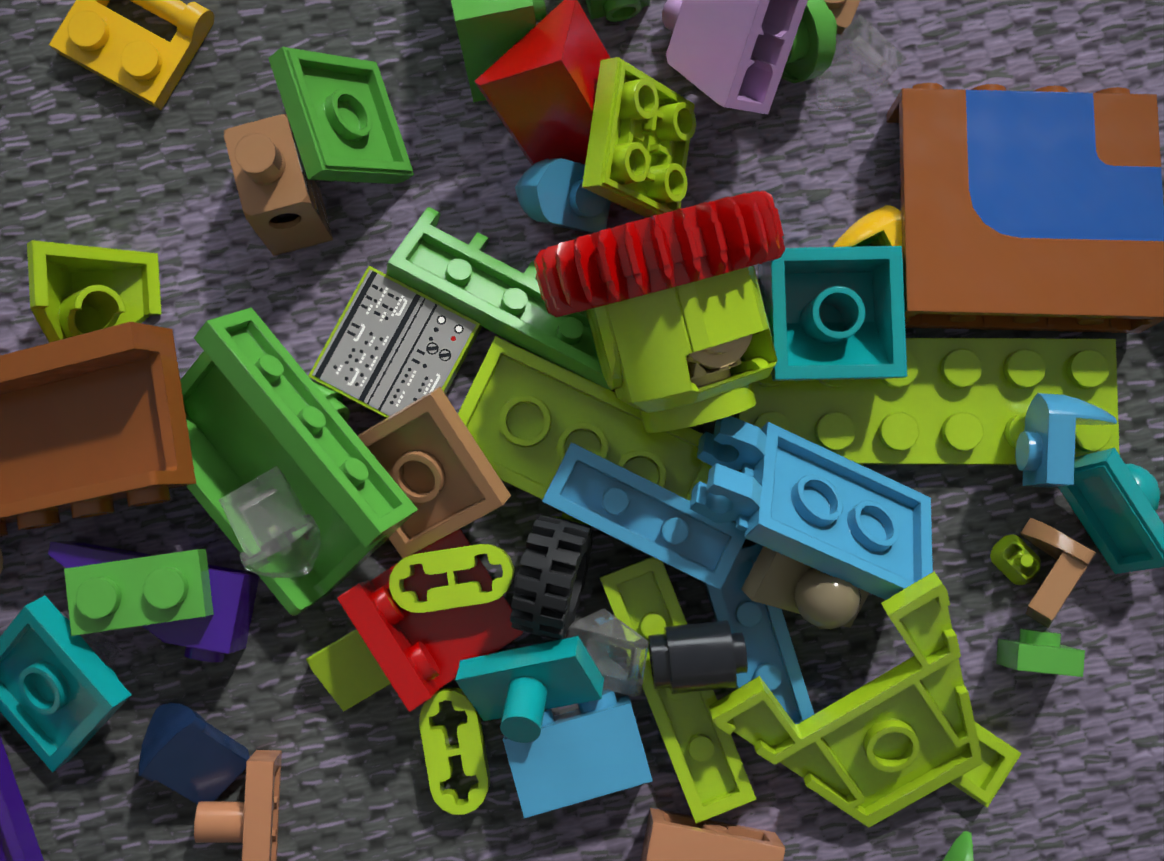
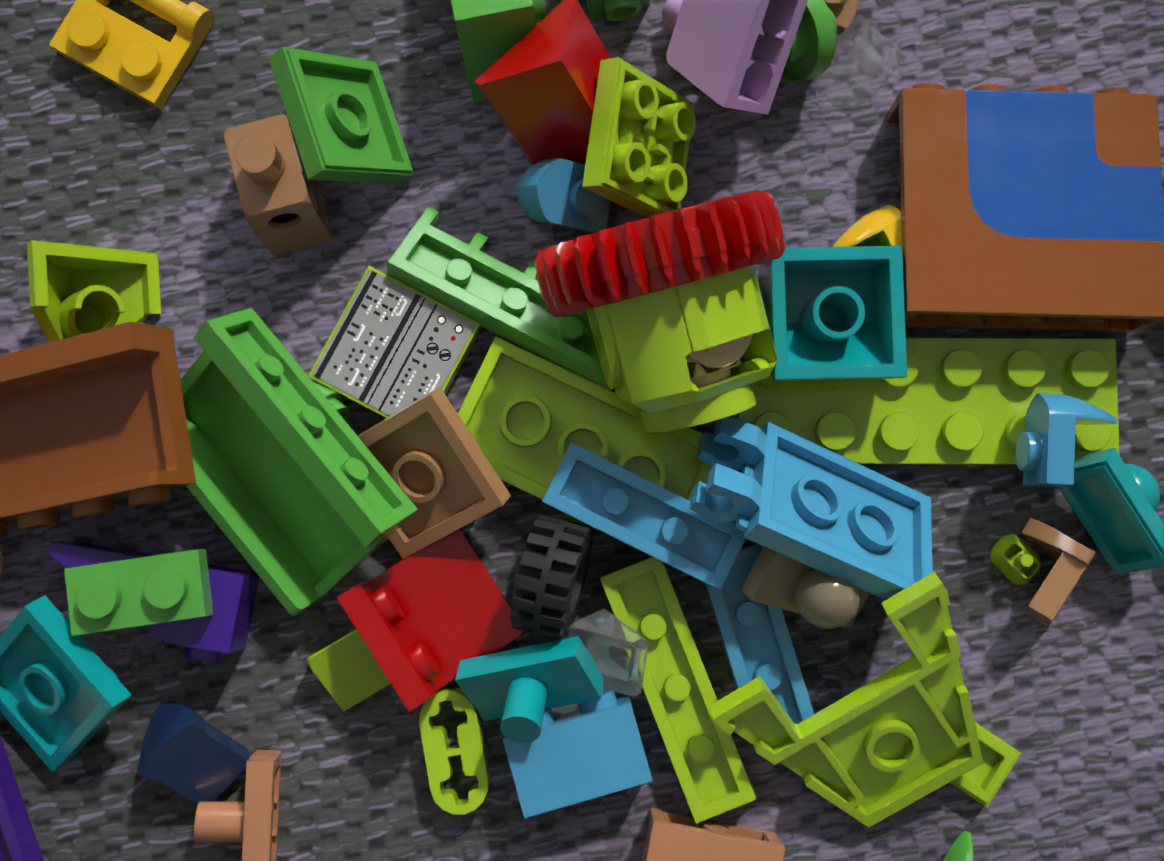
clear tile [219,466,321,578] -> none
lime beam [389,544,514,613] -> none
black brick [648,620,748,694] -> none
bright green plate [996,629,1085,677] -> none

